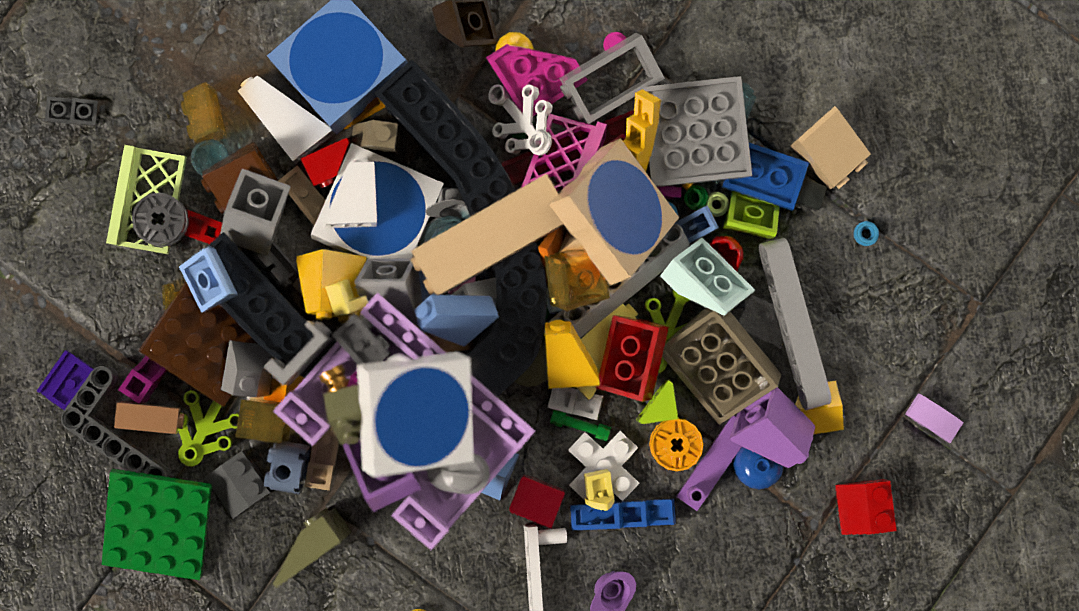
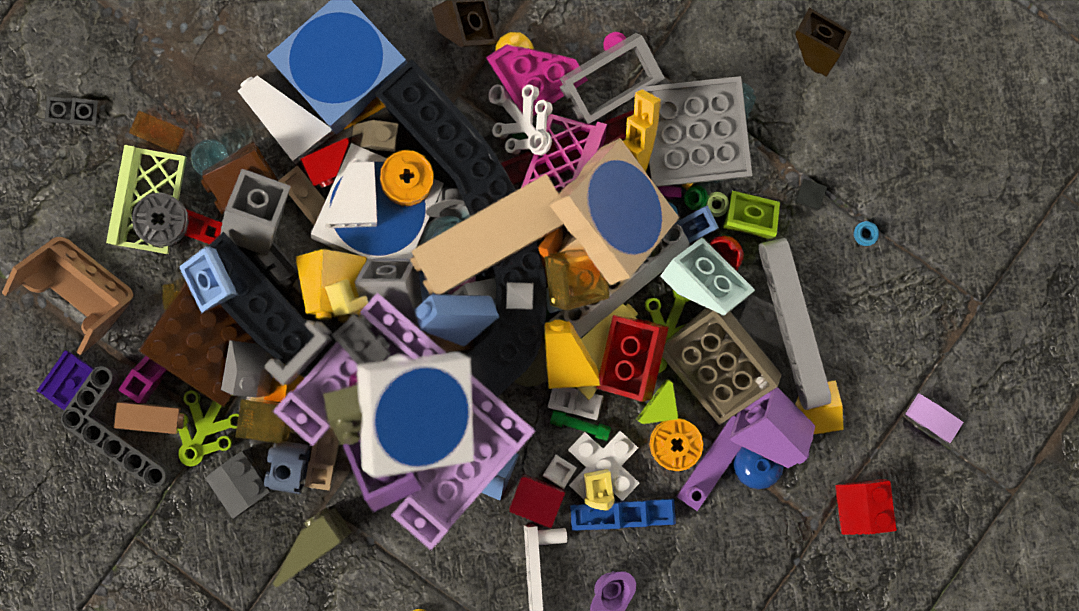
green plate [101,469,212,580] -> none
clear yellow slope [181,82,228,145] -> none
pearl gold wheel [319,364,349,393] -> none
light grey piece [427,453,490,494] -> none
blue plate [722,143,809,211] -> none
tan slope [790,106,870,190] -> none
none -> medium nougat windscreen [2,237,133,355]
none -> clear orange plate [129,110,186,153]
none -> light orange wheel [380,150,434,206]
none -> light grey slope [506,283,533,309]
none -> white tile [543,454,577,489]
none -> dark brown slope [795,7,852,77]

